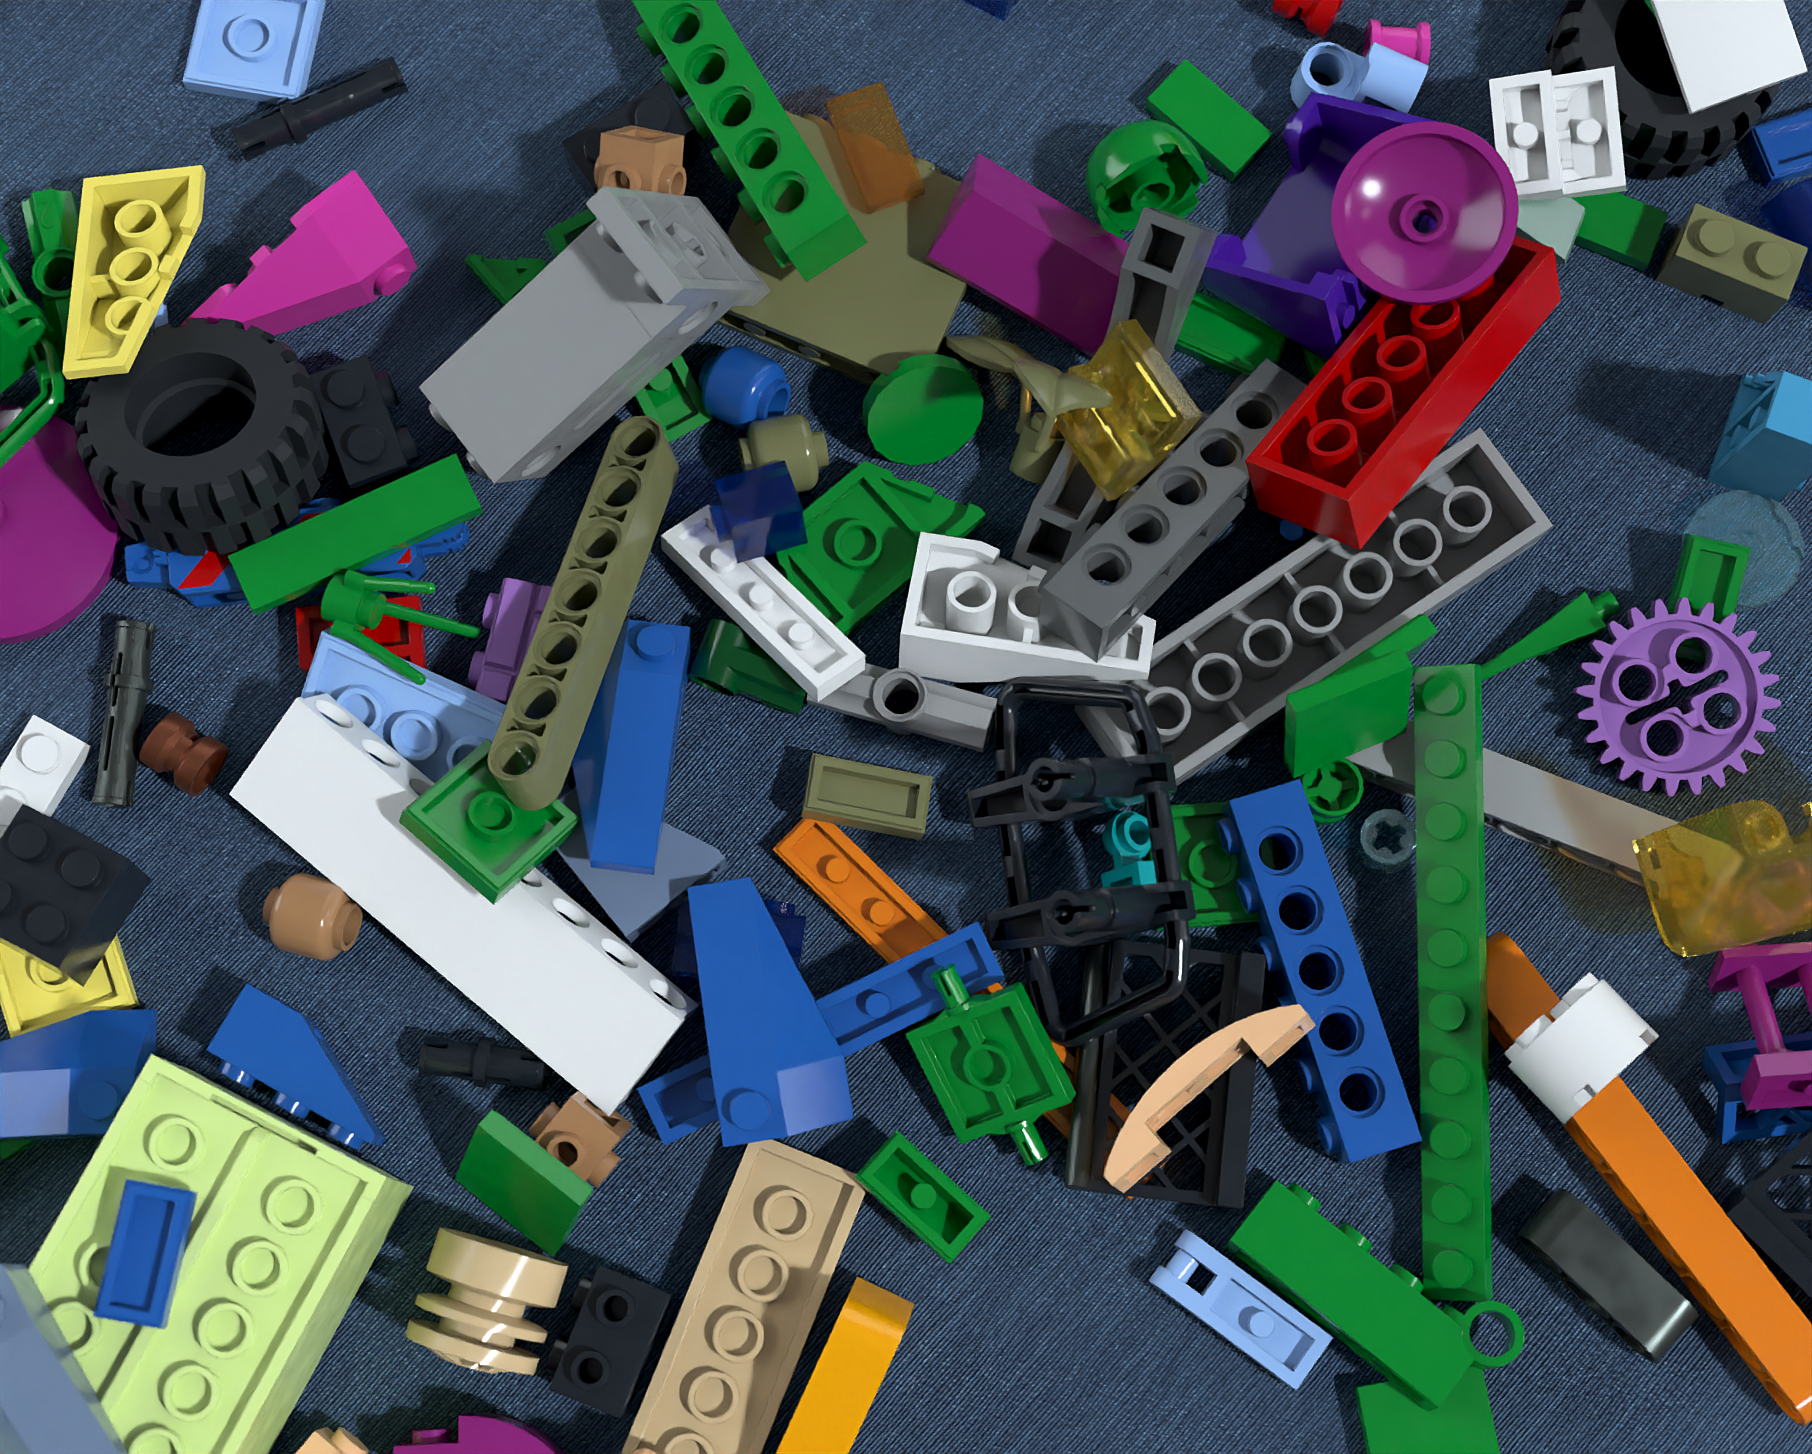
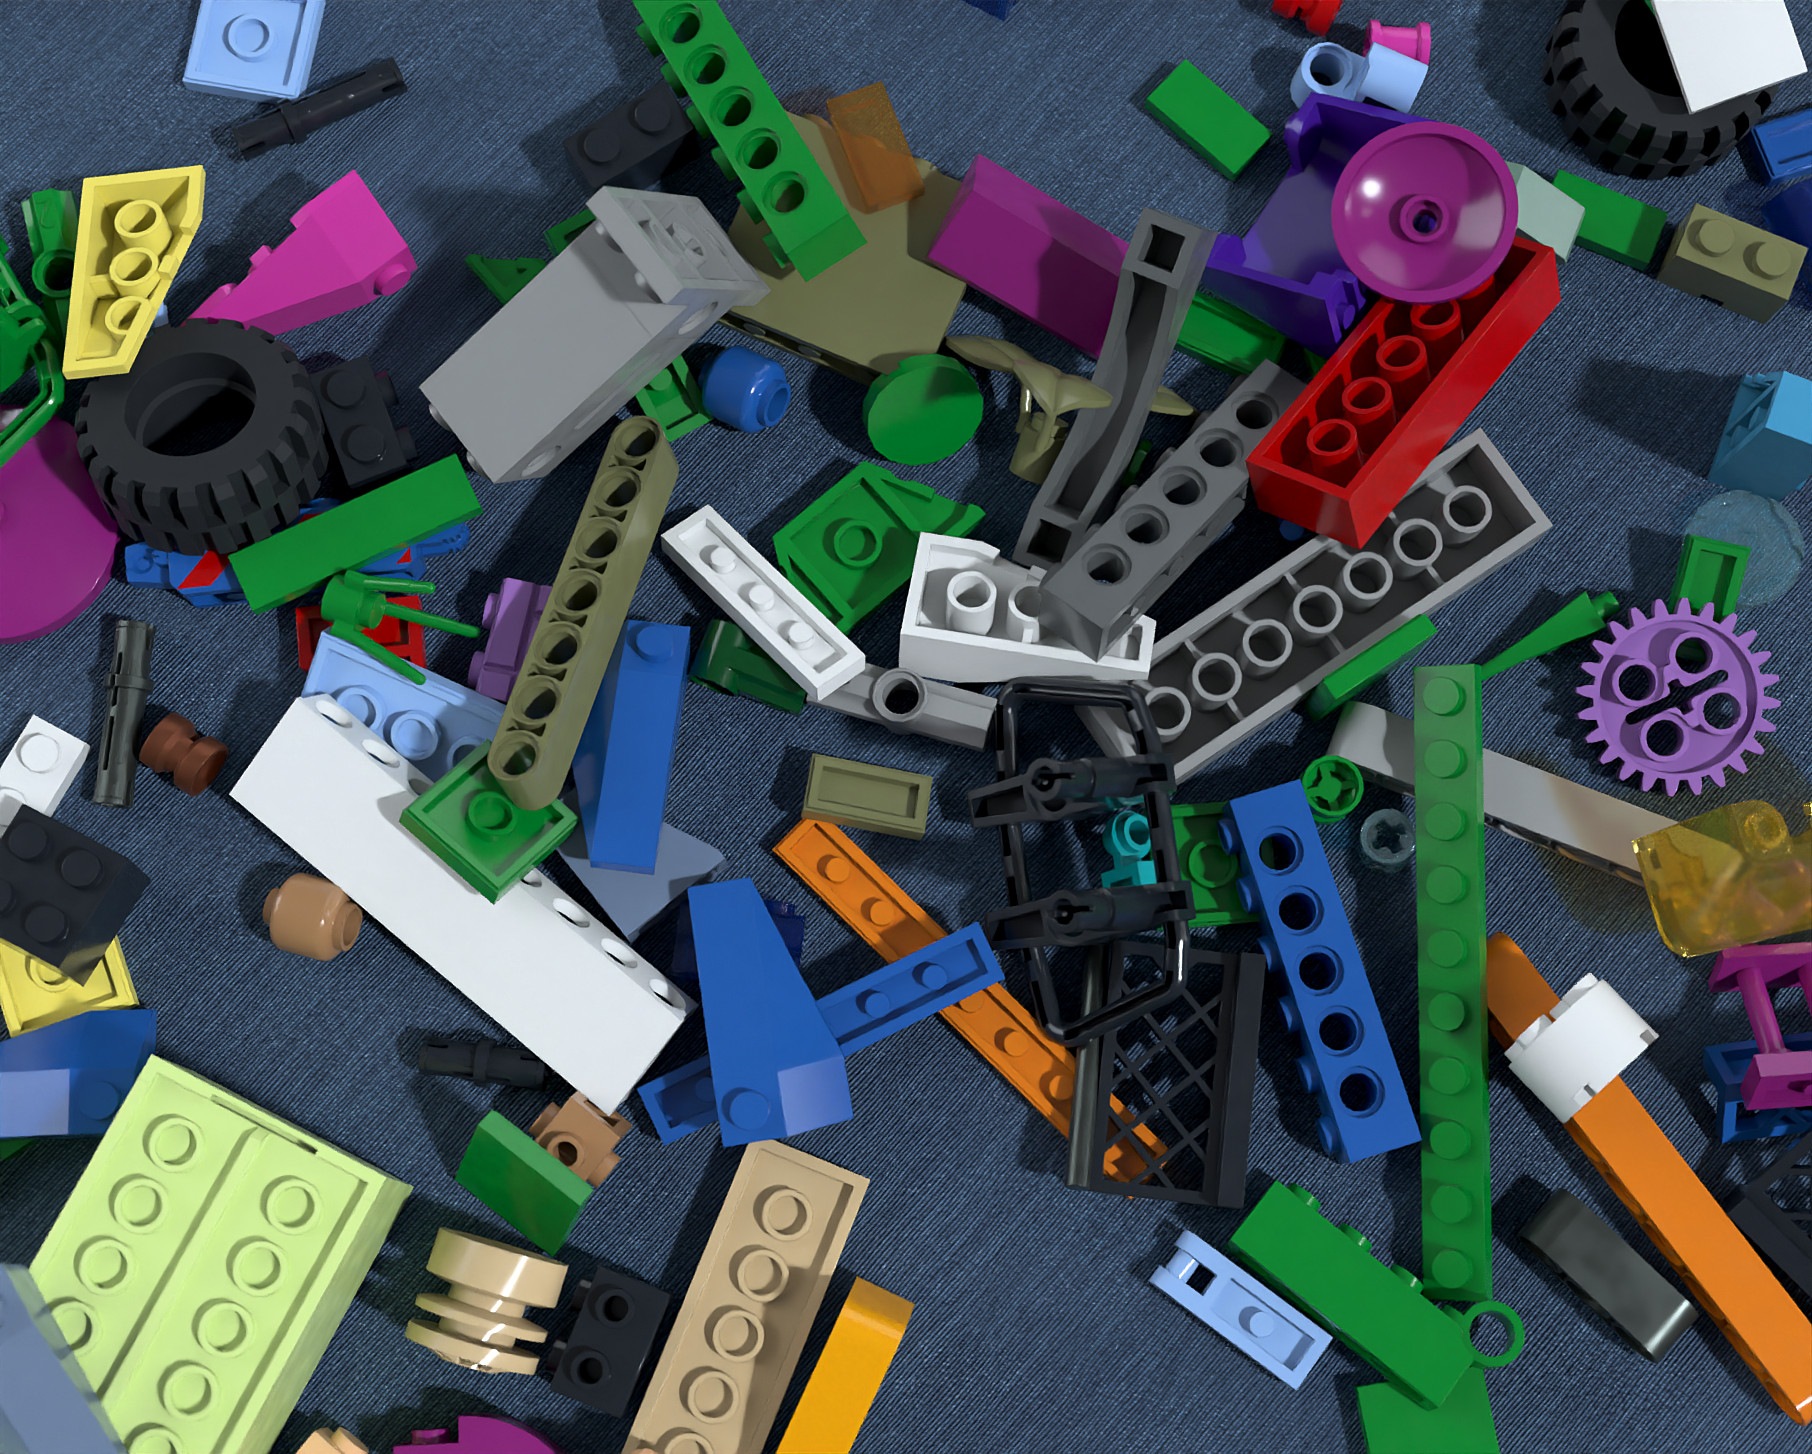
blue tile [93,1179,198,1329] -> none
blue slope [206,983,386,1150] -> none
medium nougat brick [594,125,686,195] -> none
clear blue brick [709,460,808,564] -> none
olive head [738,413,829,497] -> none
green slope [854,1130,991,1265] -> none
green plate [905,963,1076,1166] -> none
clear yellow slope [1054,319,1203,501] -> none
green cylinder [1085,119,1208,238] -> none
light nougat slope [1103,1004,1316,1193] -> none
green tile [1284,649,1413,778] -> none
white slope [1489,66,1627,201] -> none

